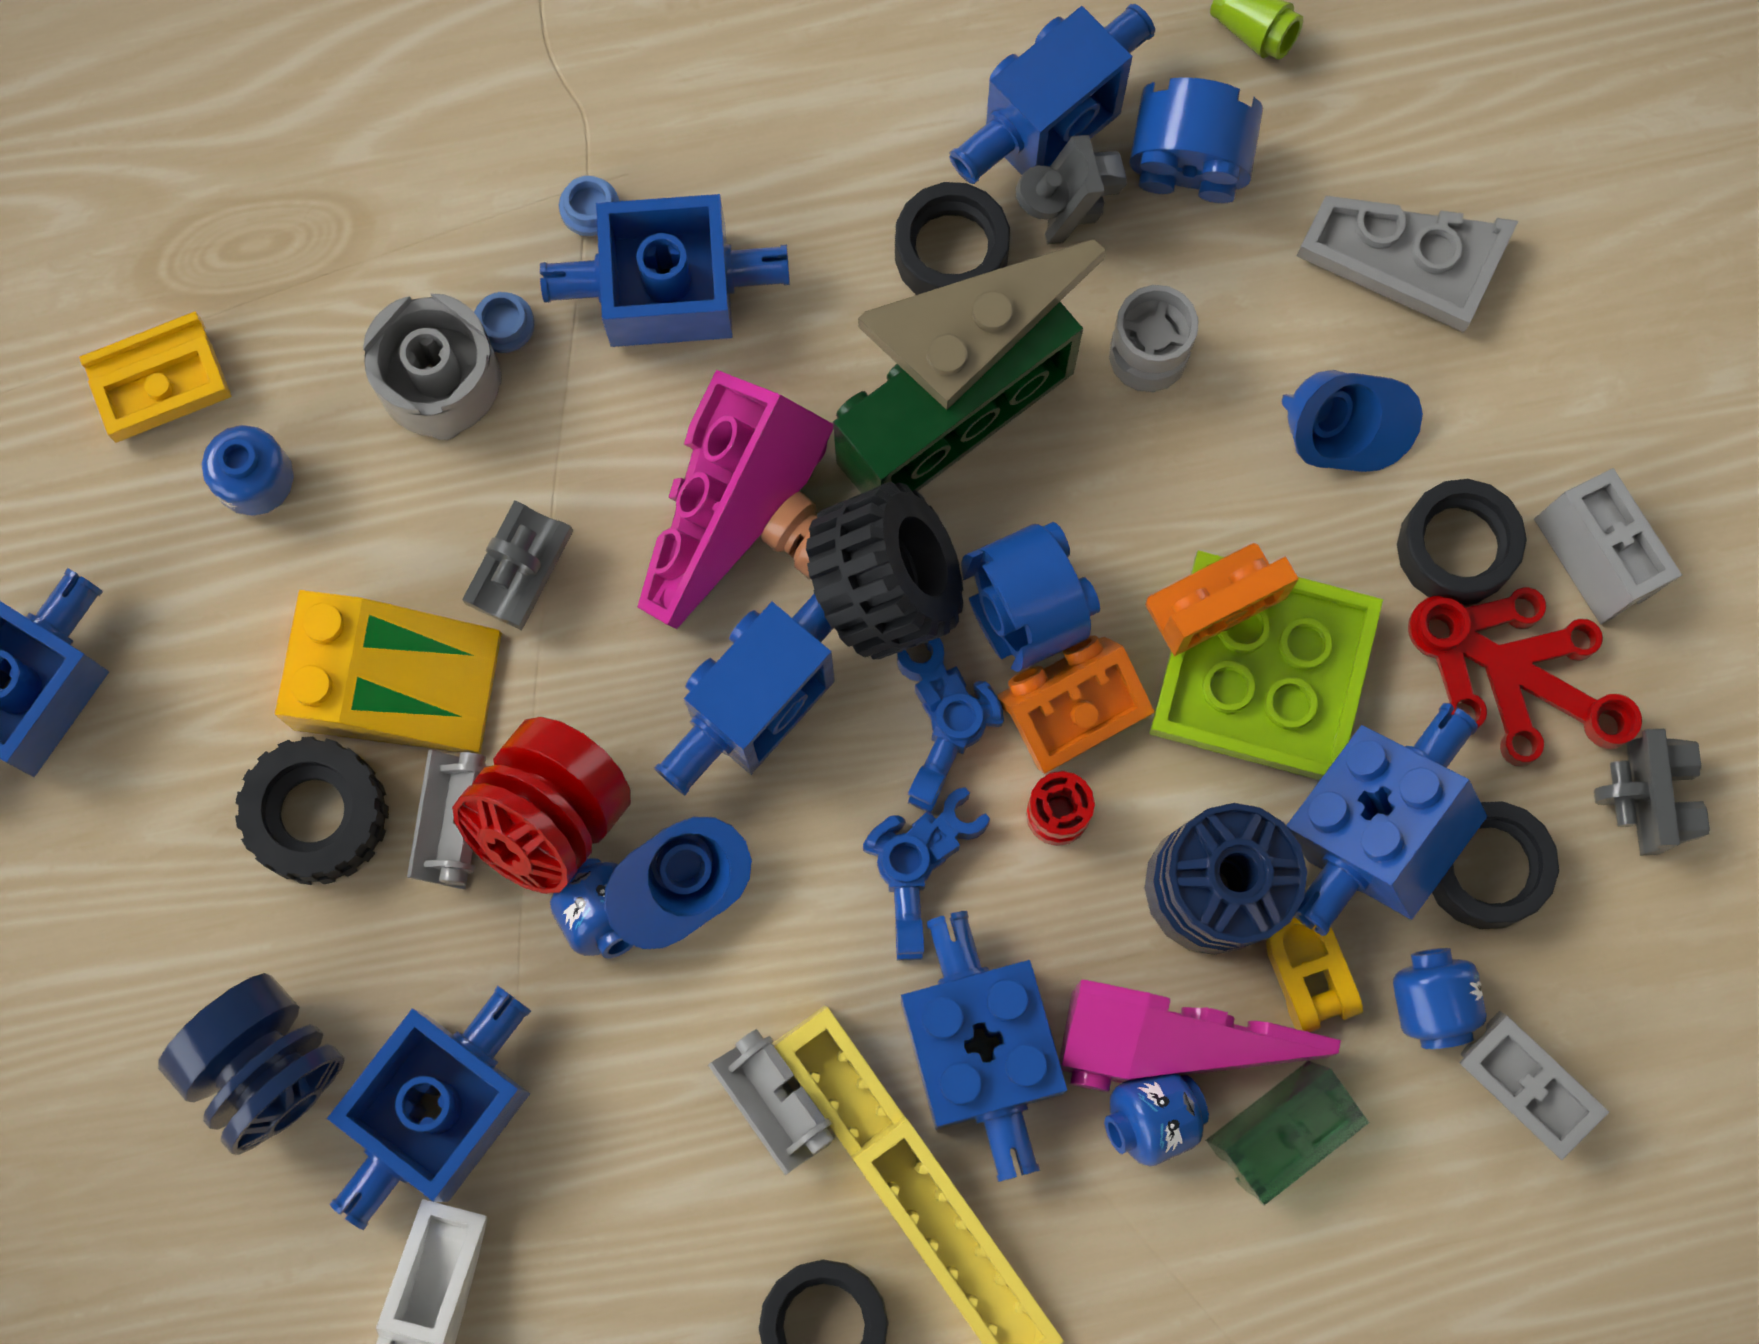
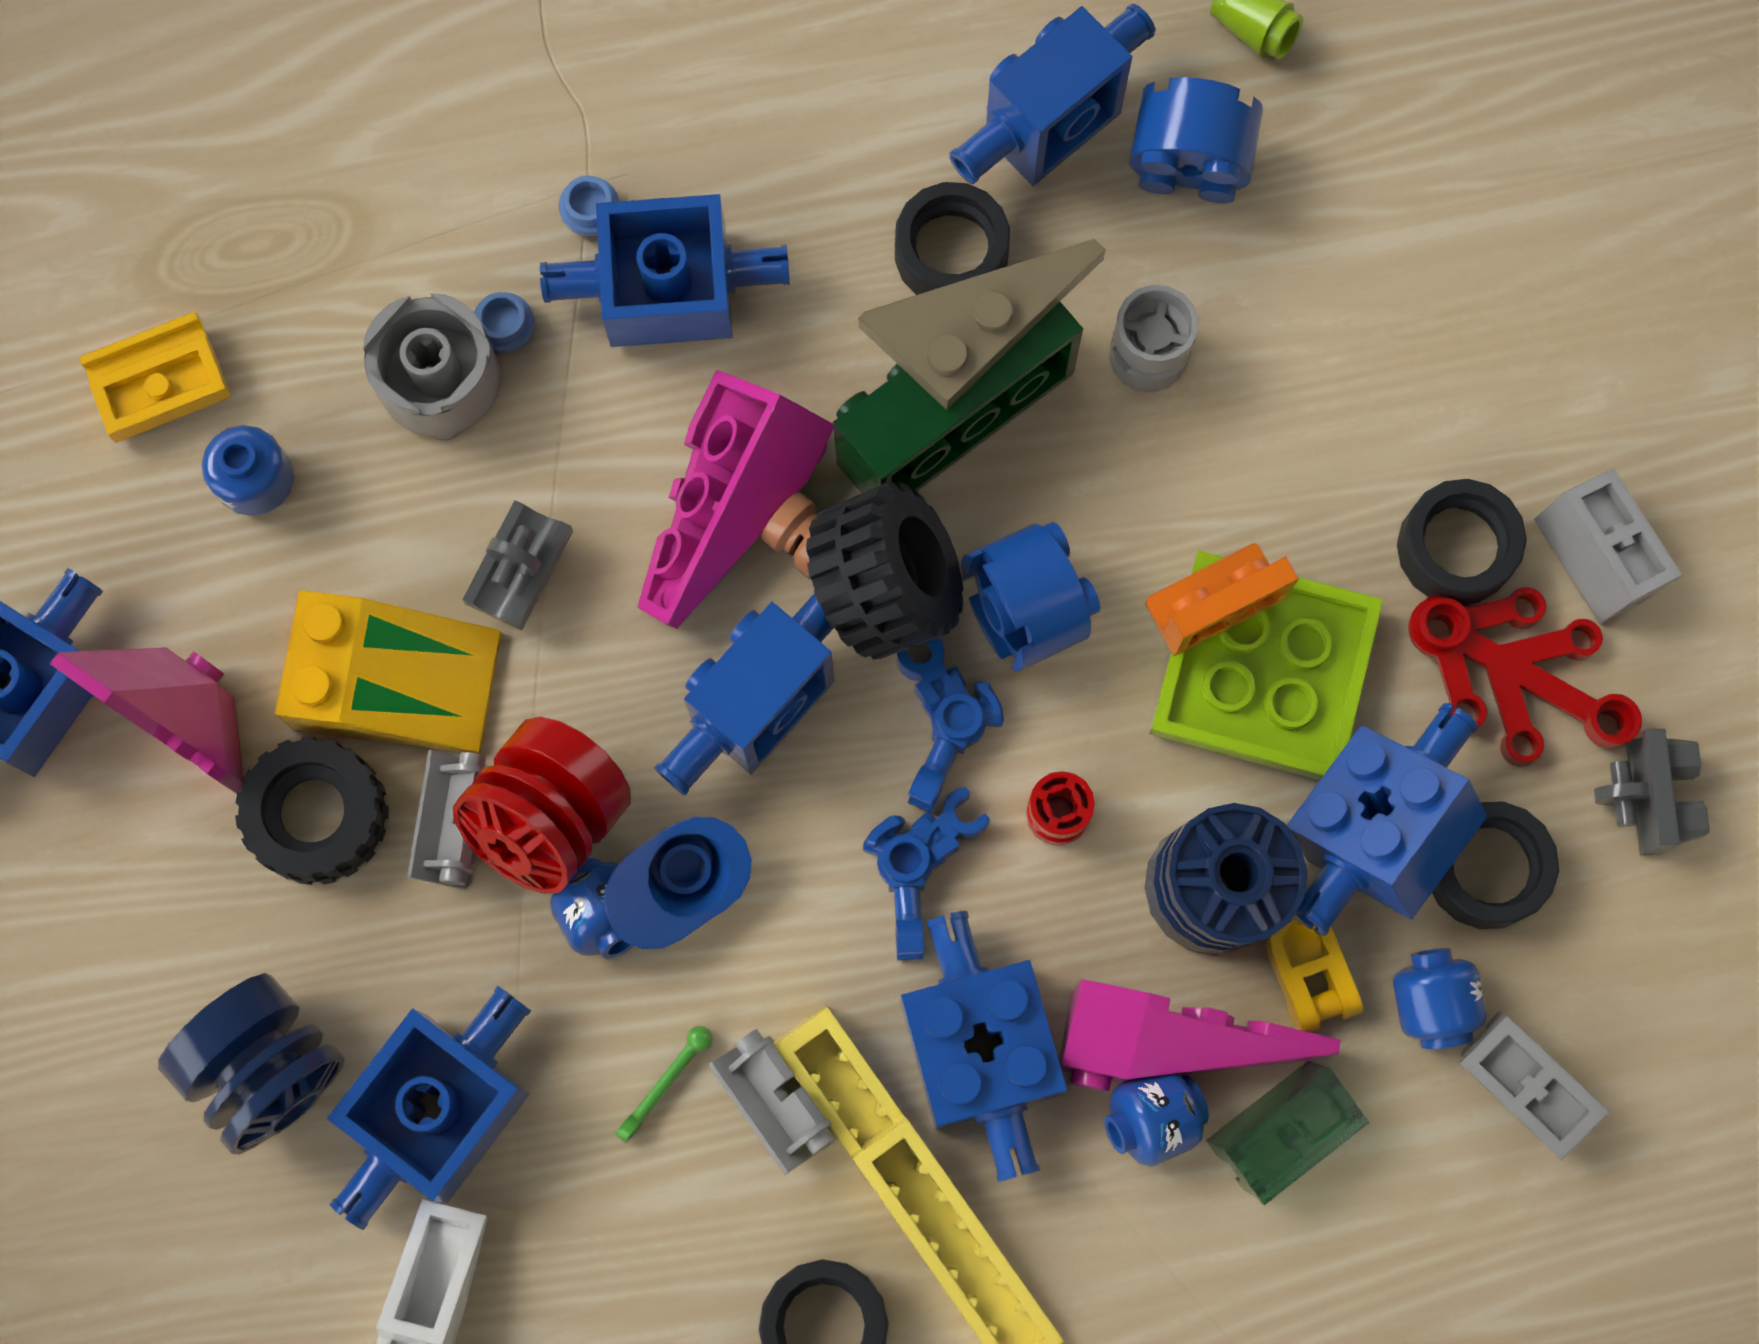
orange bracket [997,635,1155,774] -> none
dark grey hips [1016,135,1127,244] -> none
blue piece [1281,370,1423,472] -> none
light grey wing [1297,196,1518,332] -> none
none -> dark pink wedge [50,647,244,794]
none -> bright green hinge [615,1026,713,1143]

